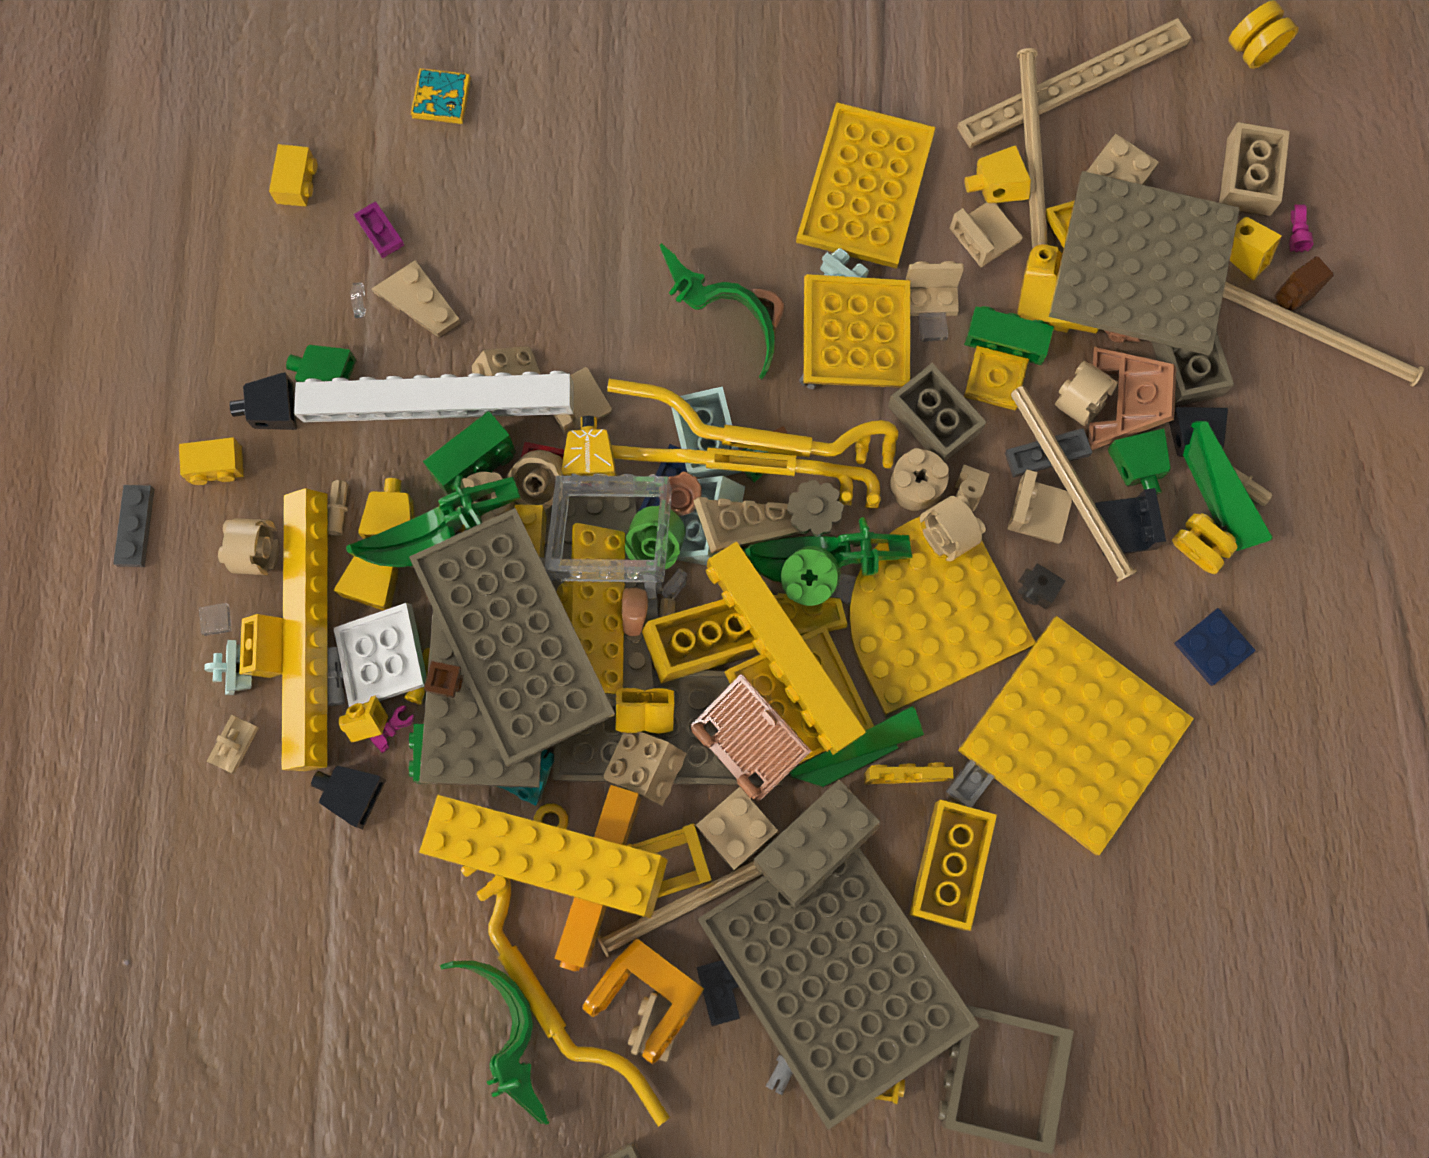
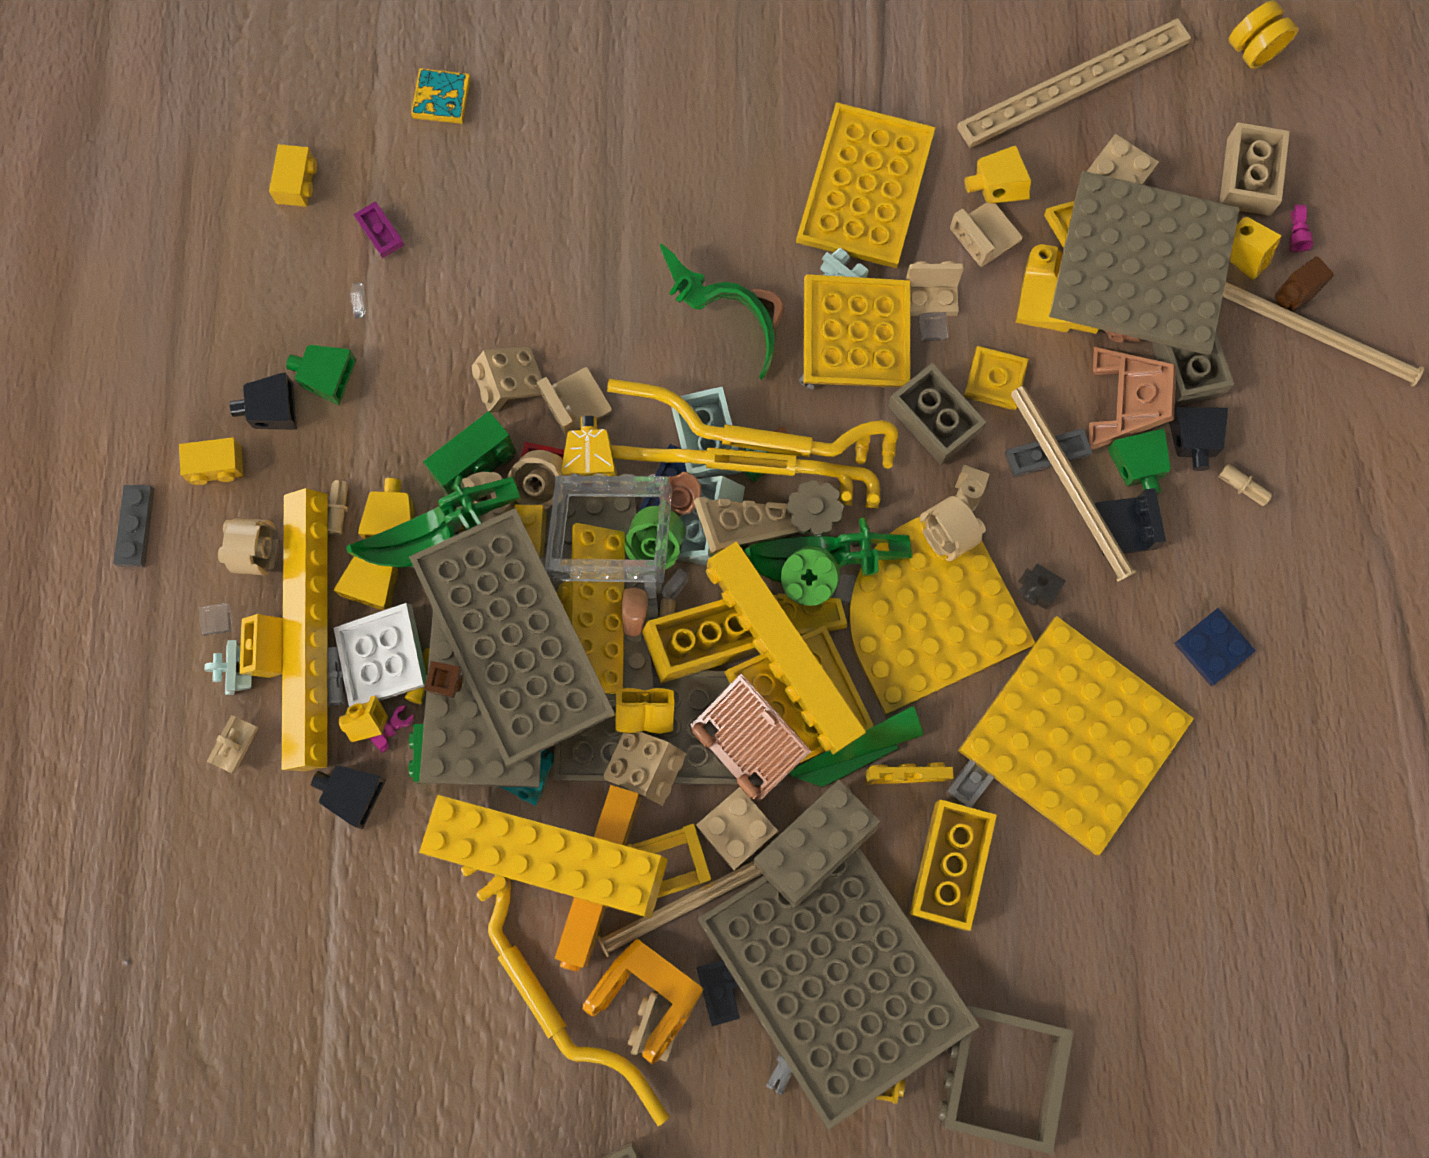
white brick [294,371,574,422] -> none
tan wing [372,260,461,338] -> none
green piece [440,960,549,1125] -> none
yellow piece [533,803,568,830] -> none
tan brick [890,448,949,511] -> none
green brick [964,306,1054,365] -> none
tan bracket [1007,470,1072,544] -> none
tan axle [1017,48,1048,249] -> none
tan brick [1055,361,1118,426] -> none
yellow brick [1172,513,1238,574] -> none
green wedge [1183,421,1273,551] -> none

